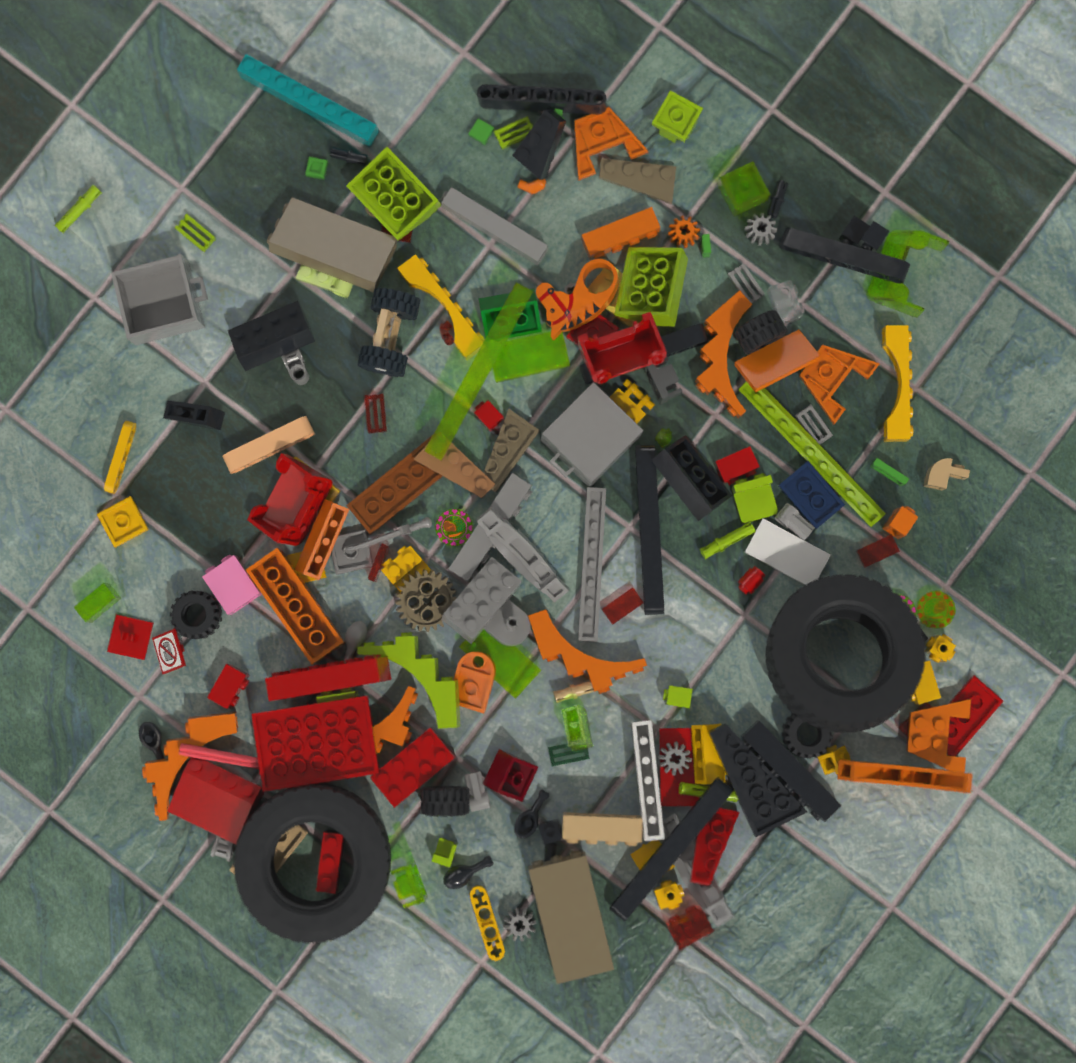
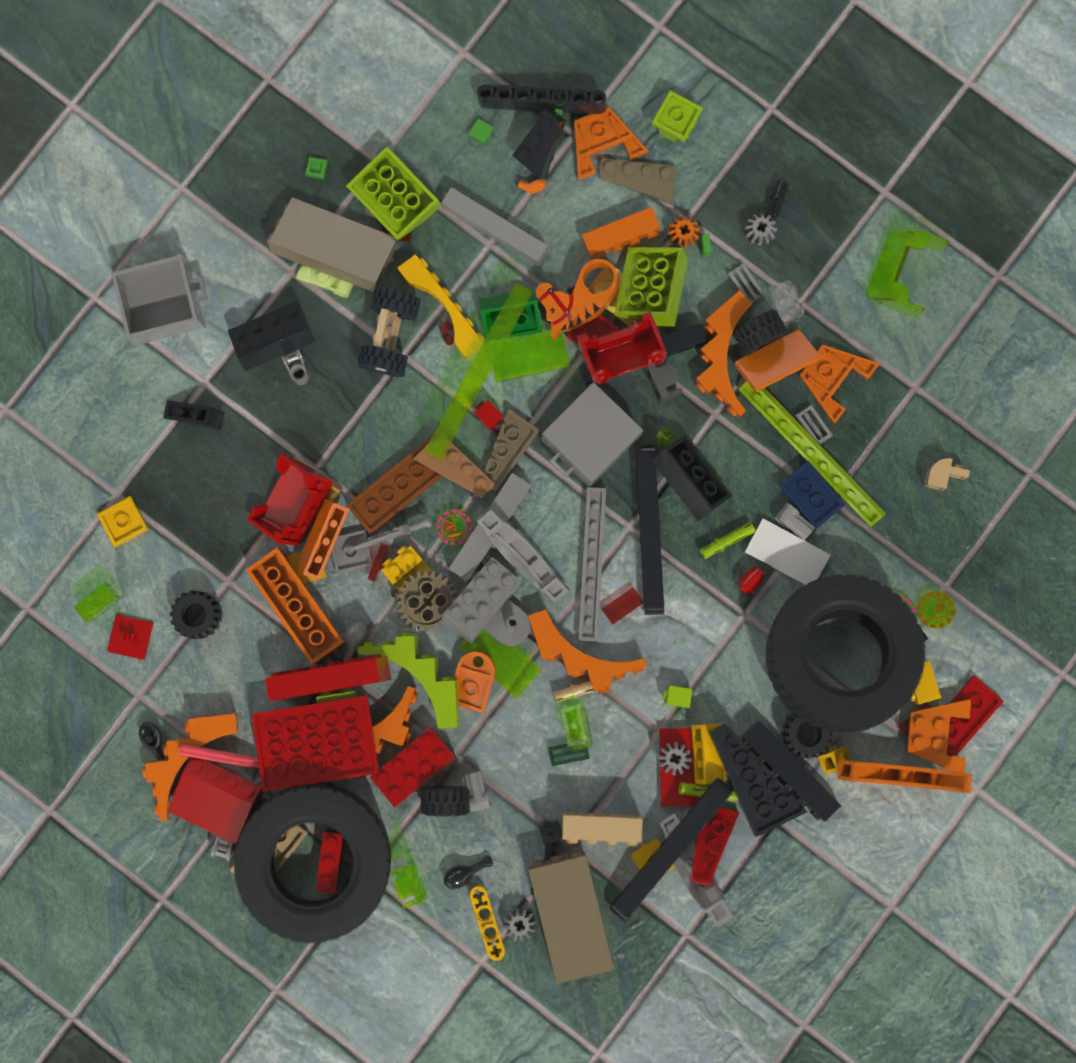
lime pin [54,185,102,234] -> none
yellow beam [104,420,136,494] -> none
piece [152,629,186,674] -> none
lime tile [174,214,216,253] -> none
bright pink panel [202,555,262,615] -> none
red brick [207,664,250,709] -> none
light nougat beam [222,416,315,474] -> none
teal brick [237,54,379,148] -> none
black axle [330,147,368,166] -> none
clear red tile [365,394,387,434] -> none
lime panel [431,838,458,867] -> none
dark red slope [483,749,538,802] -> none
lime tile [494,116,533,150] -> none
black piece [514,789,550,839] -> none
yellow plate [609,379,655,424] -> none
white brick [631,720,664,841] -> none
yellow brick [653,879,685,910] -> none
clear red slope [666,904,714,950] -> none
red brick [714,446,760,485] -> none
clear neon green brick [717,161,770,217] -> none
lime bracket [731,473,778,523] -> none
black beam [779,227,910,284] -> none
black brick [839,216,890,252] -> none
clear red tile [856,534,900,568] -> none
bright green tile [870,458,909,486] -> none
yellow arch [882,325,913,442] -> none
orange brick [882,506,918,539] -> none
yellow brick [925,634,956,663] -> none

